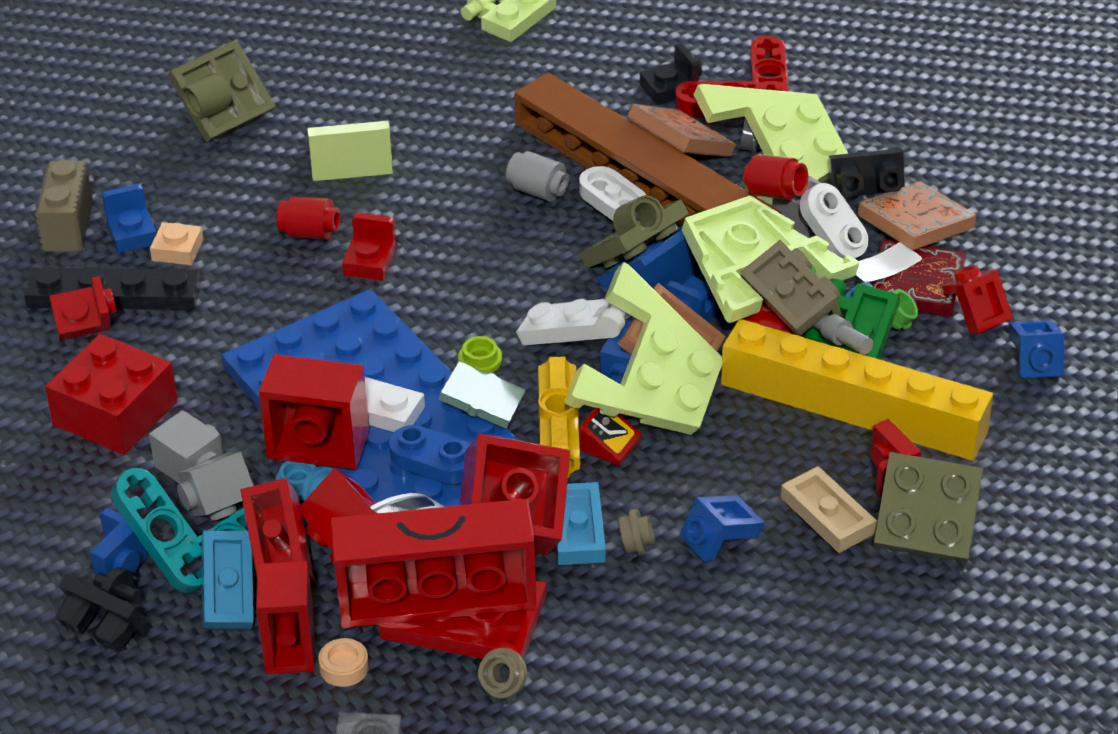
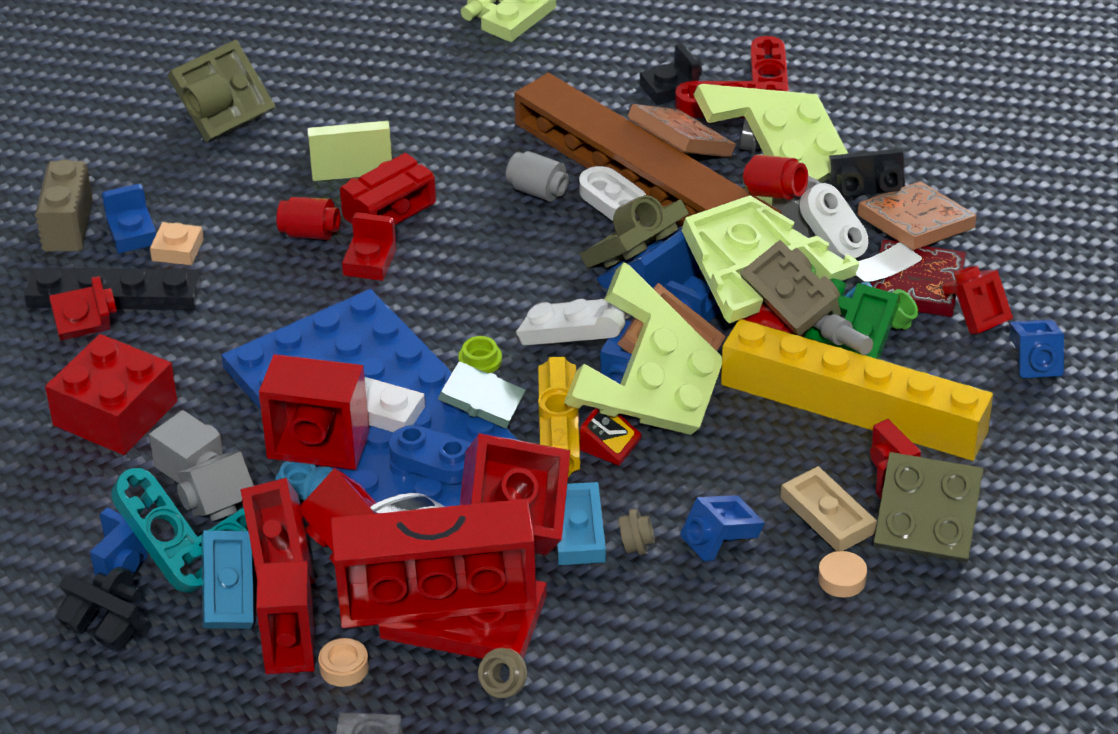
none -> red brick [340,152,436,225]
none -> light nougat tile [818,551,867,598]

